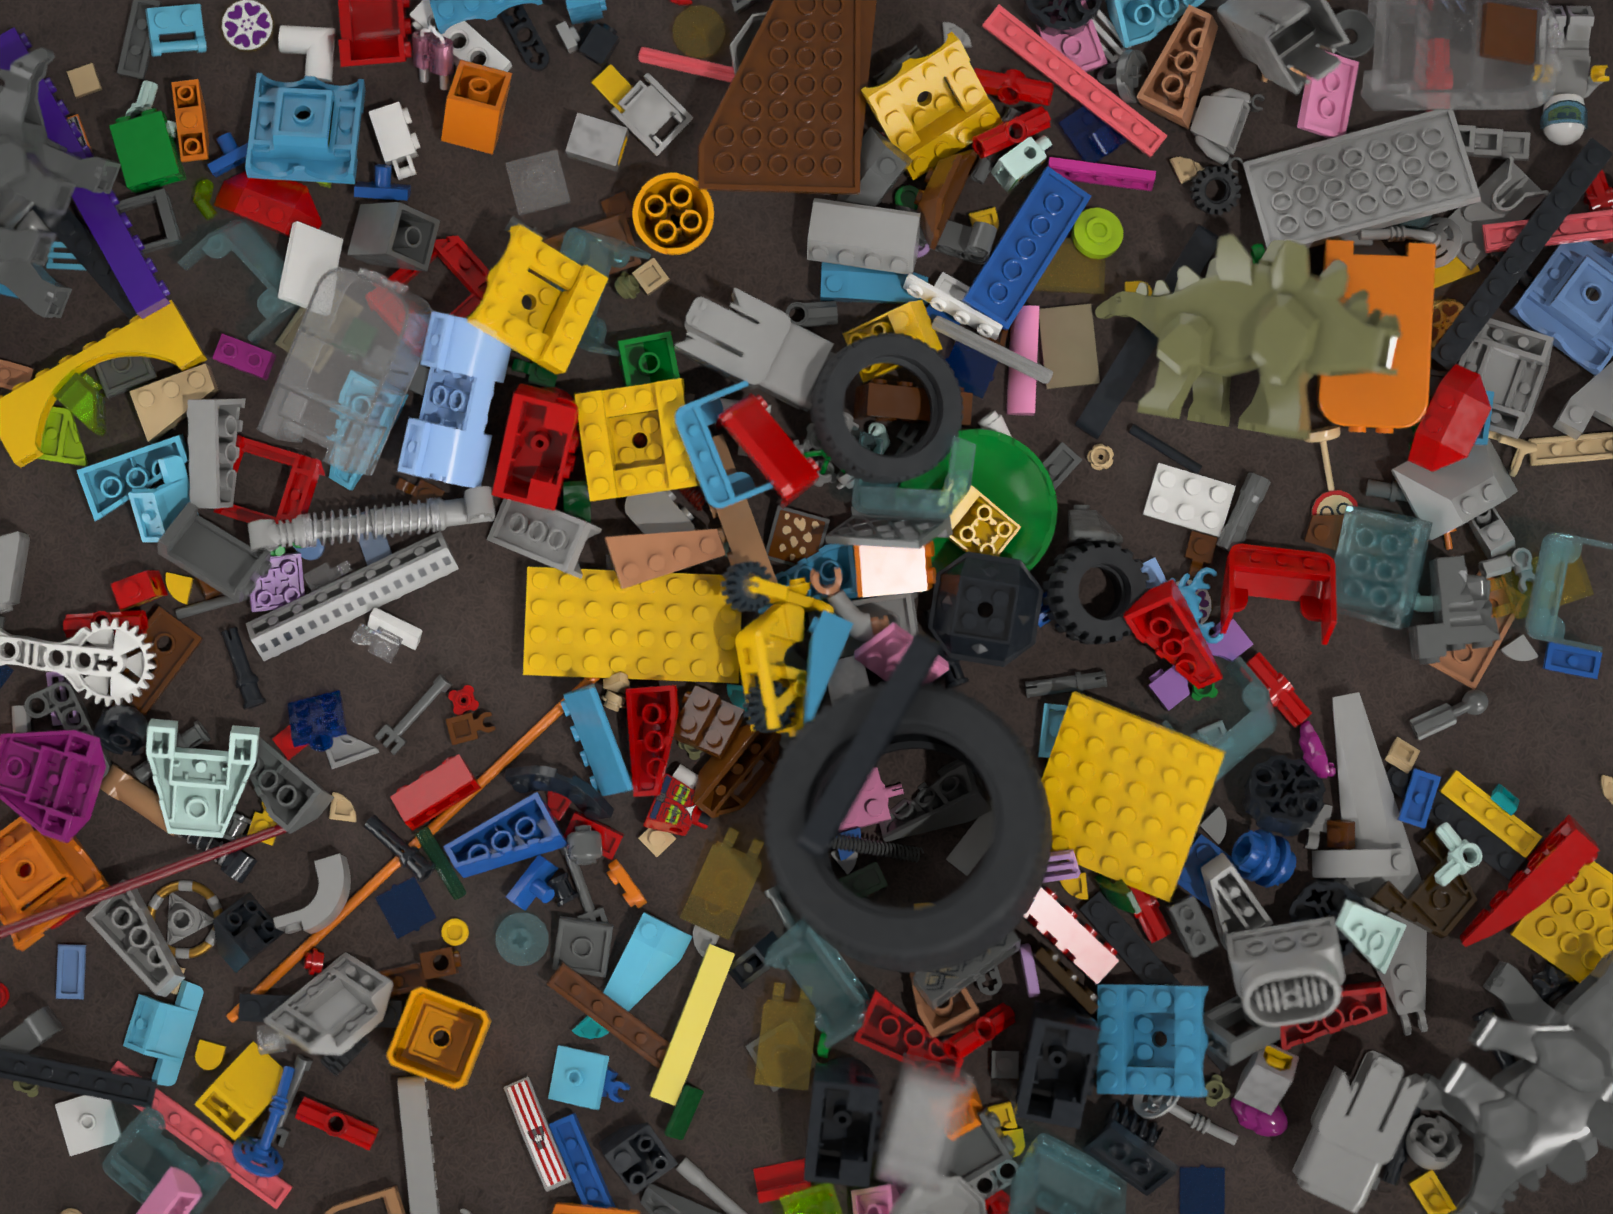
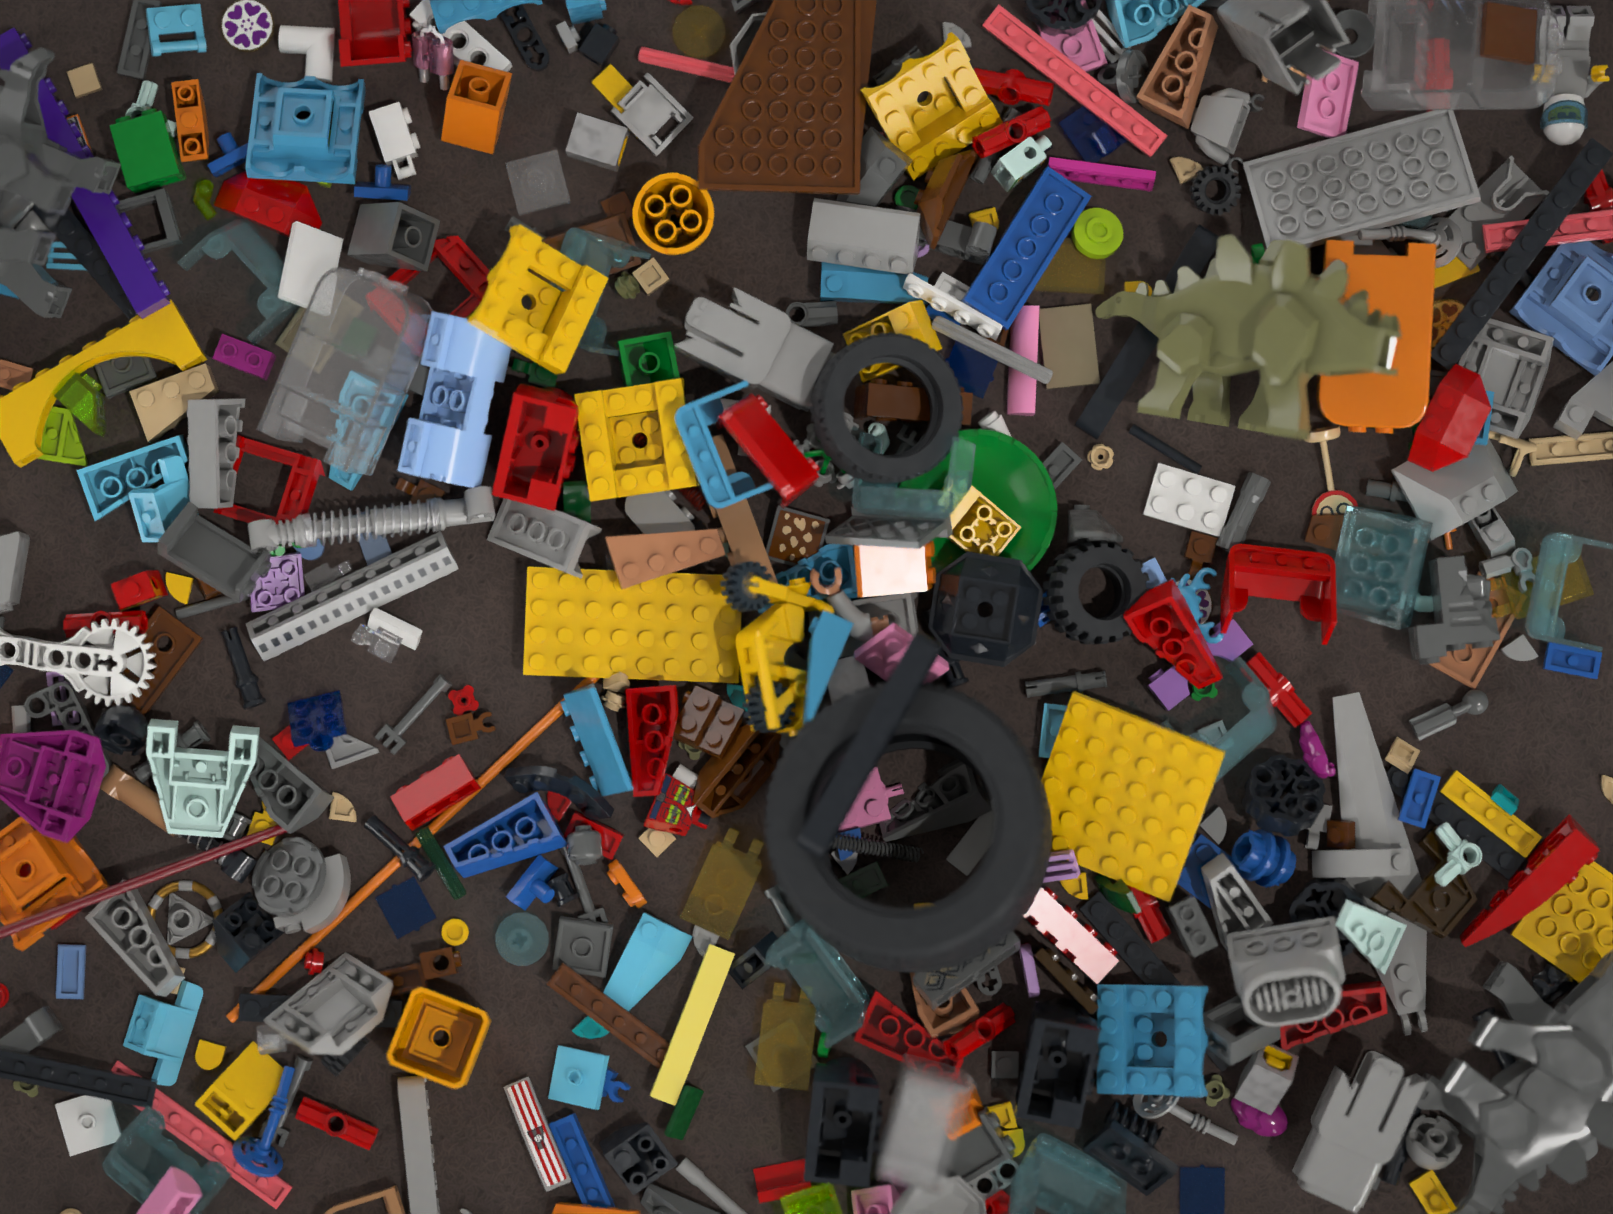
light grey slope [1458,125,1531,161] -> none
none -> dark grey tile [252,837,326,917]

